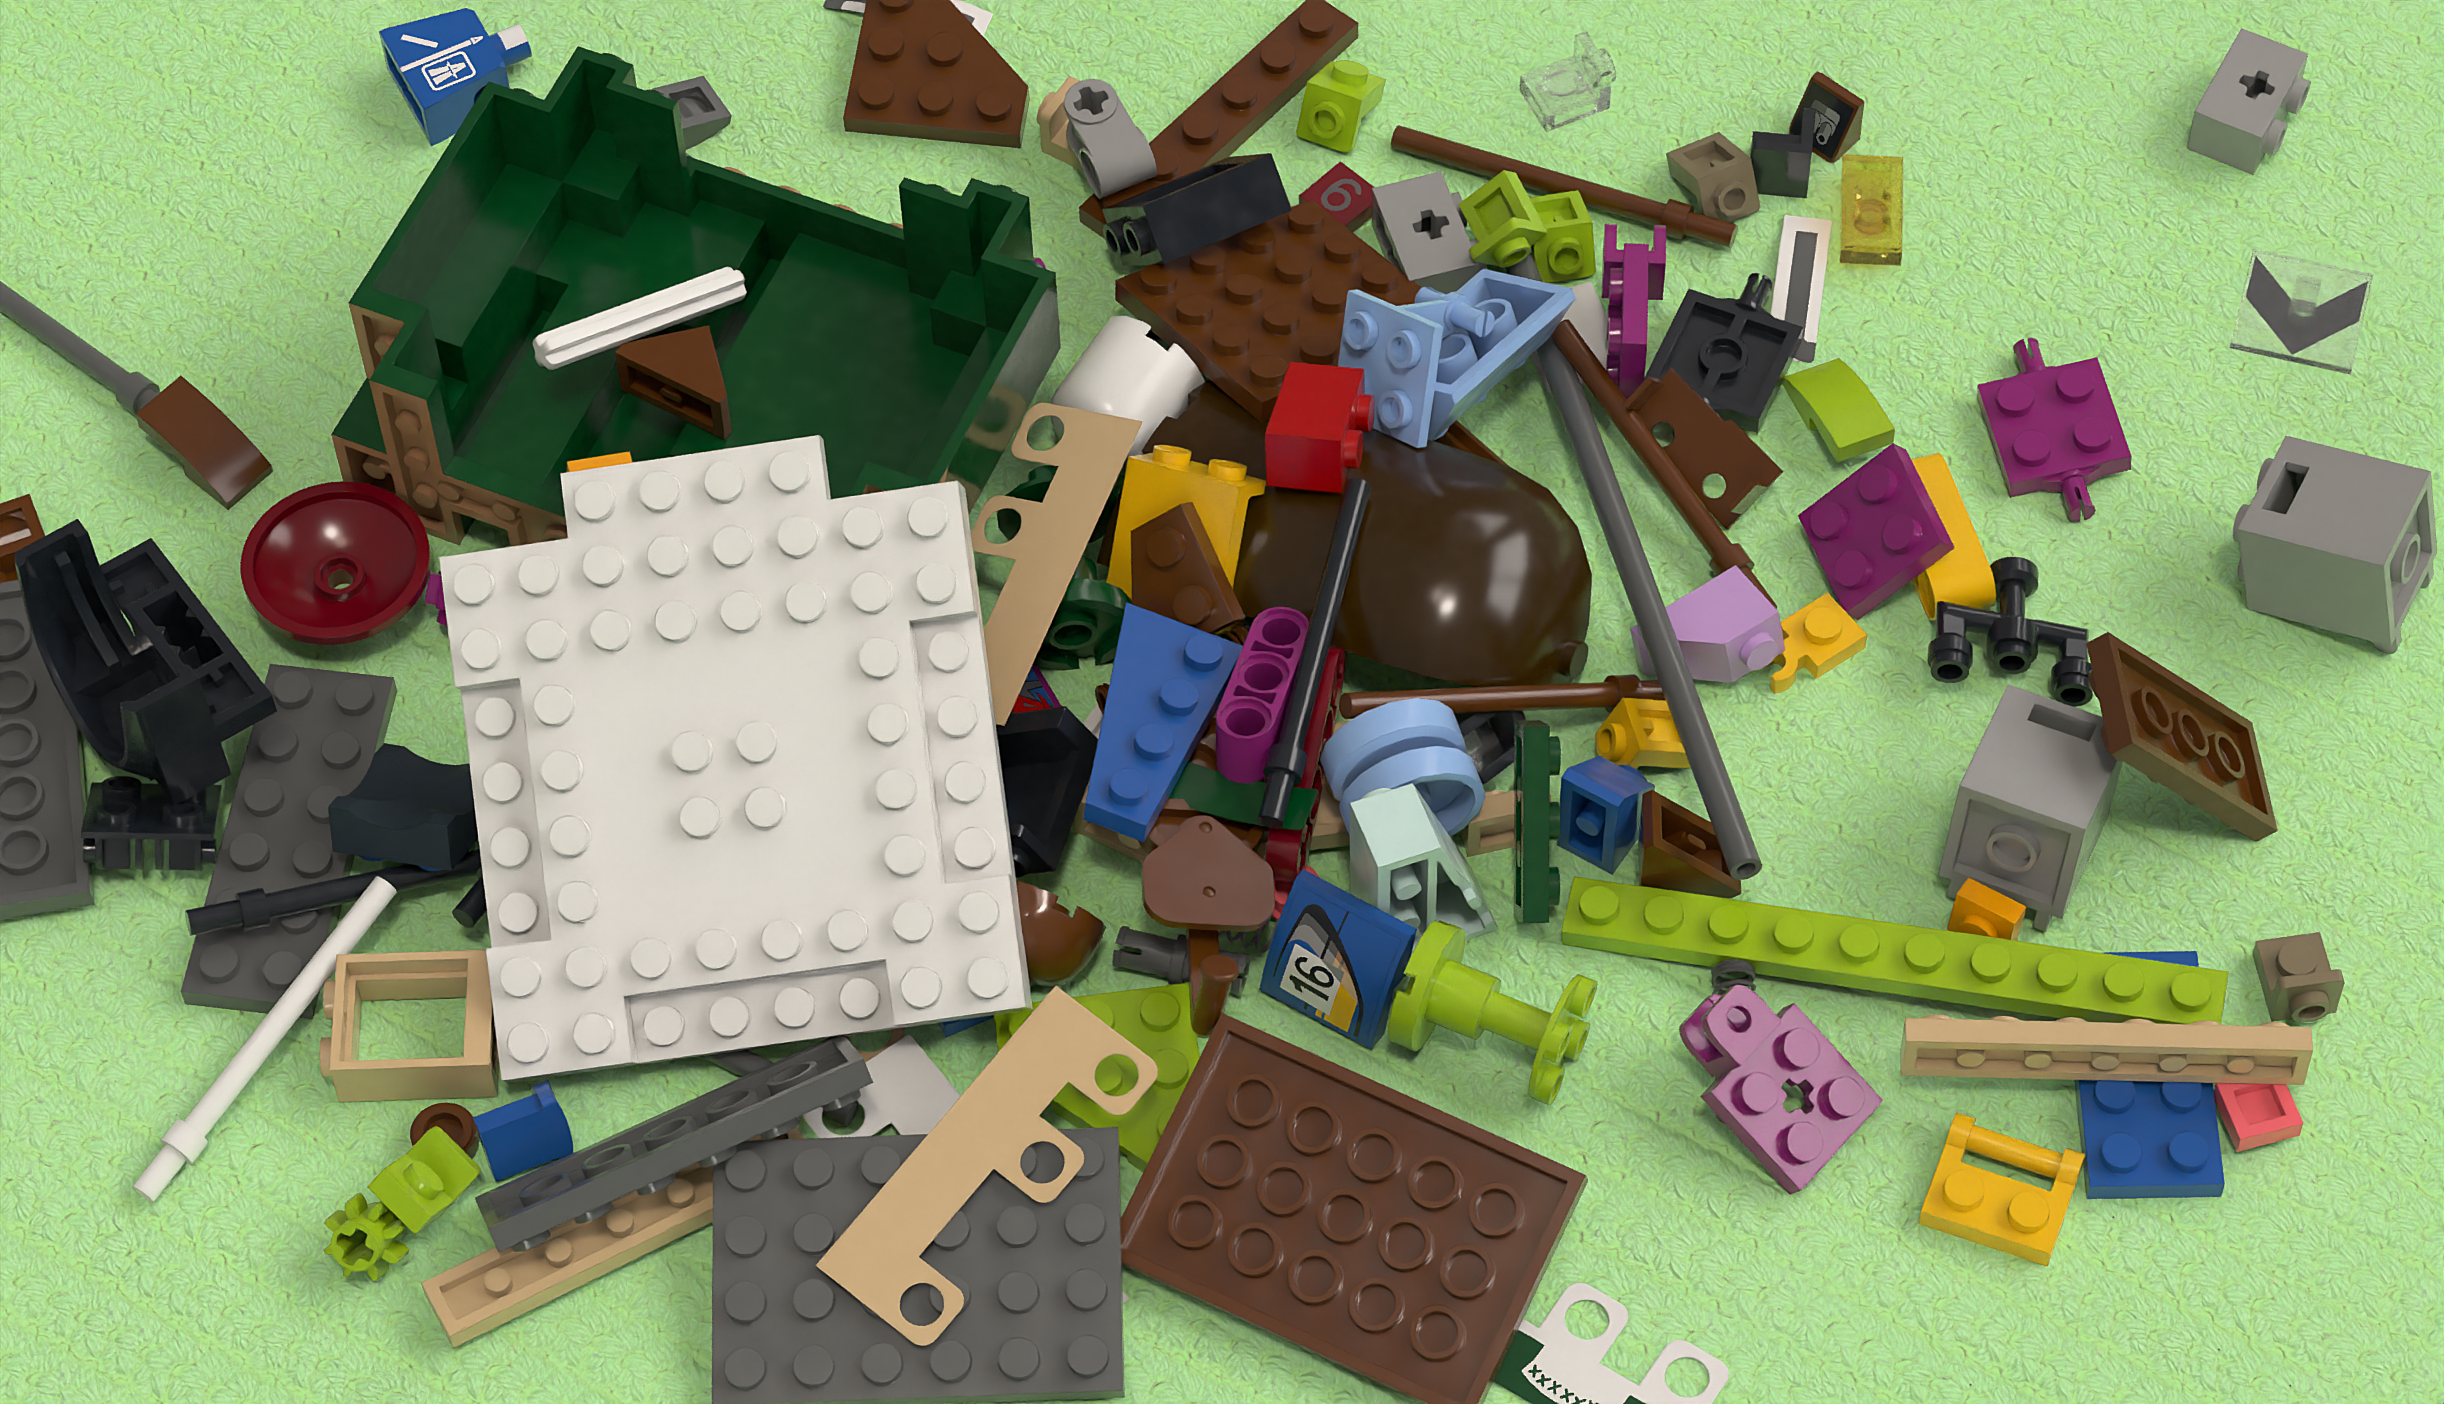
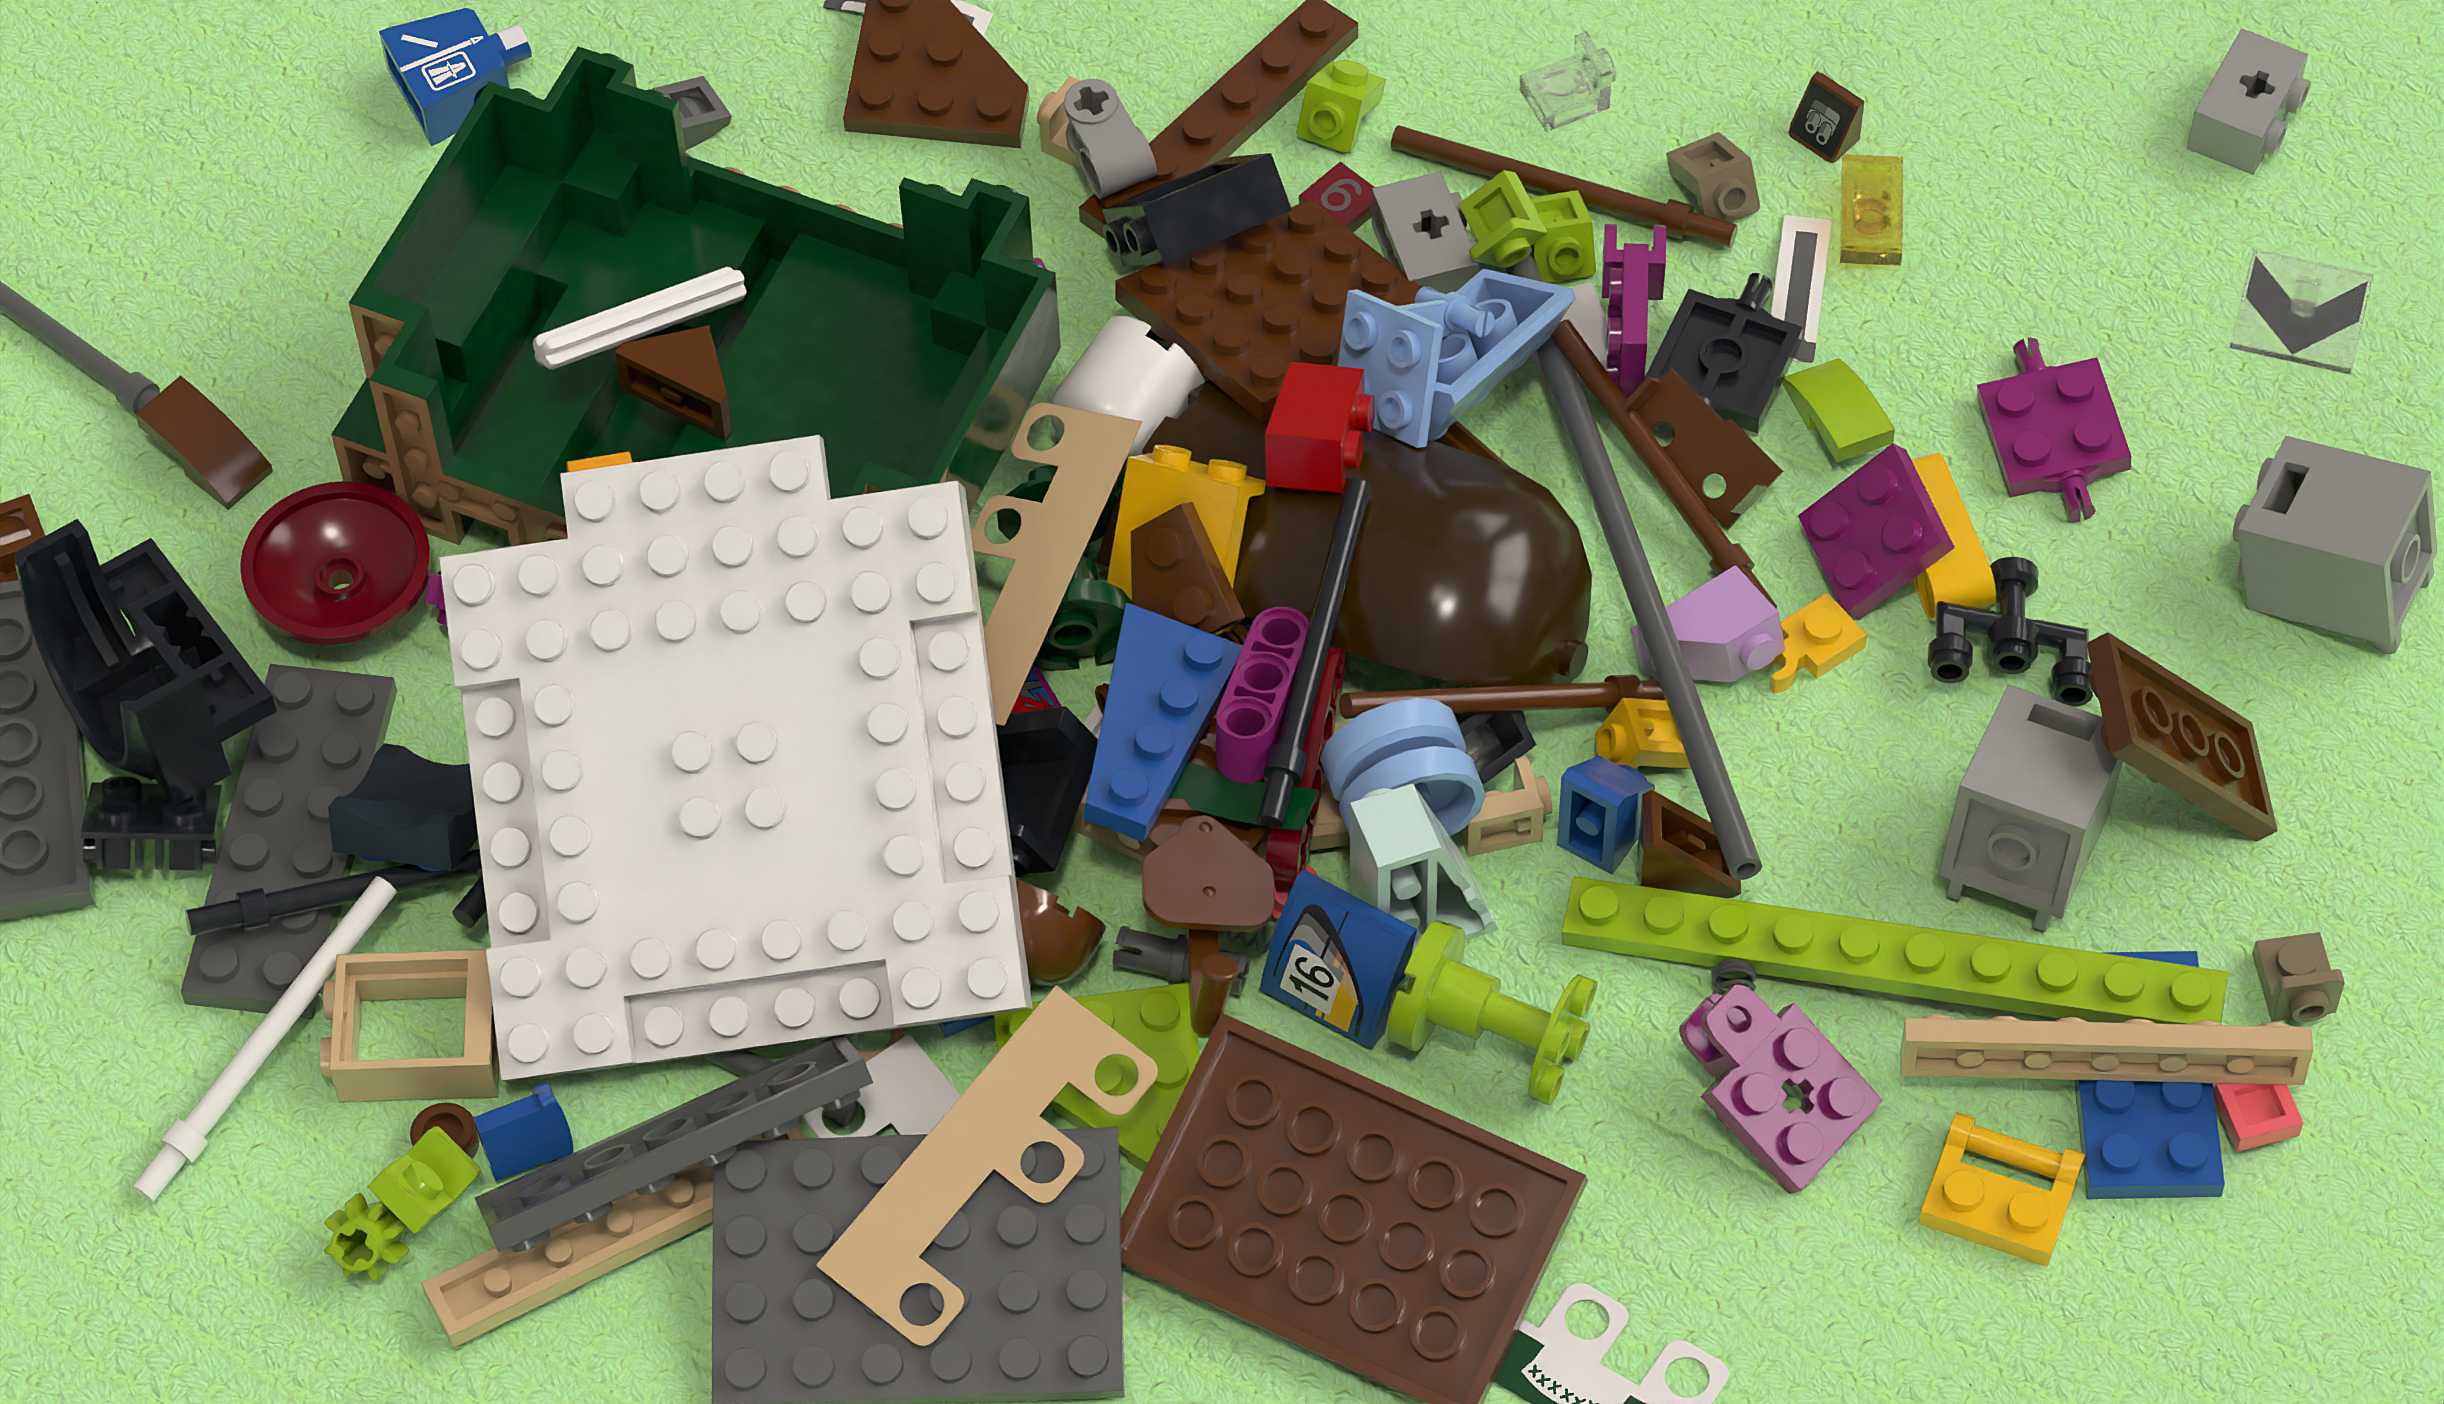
dark green plate [1514,720,1561,923] -> none
black panel [1750,108,1816,198] -> none
light orange plate [1947,877,2027,941] -> none

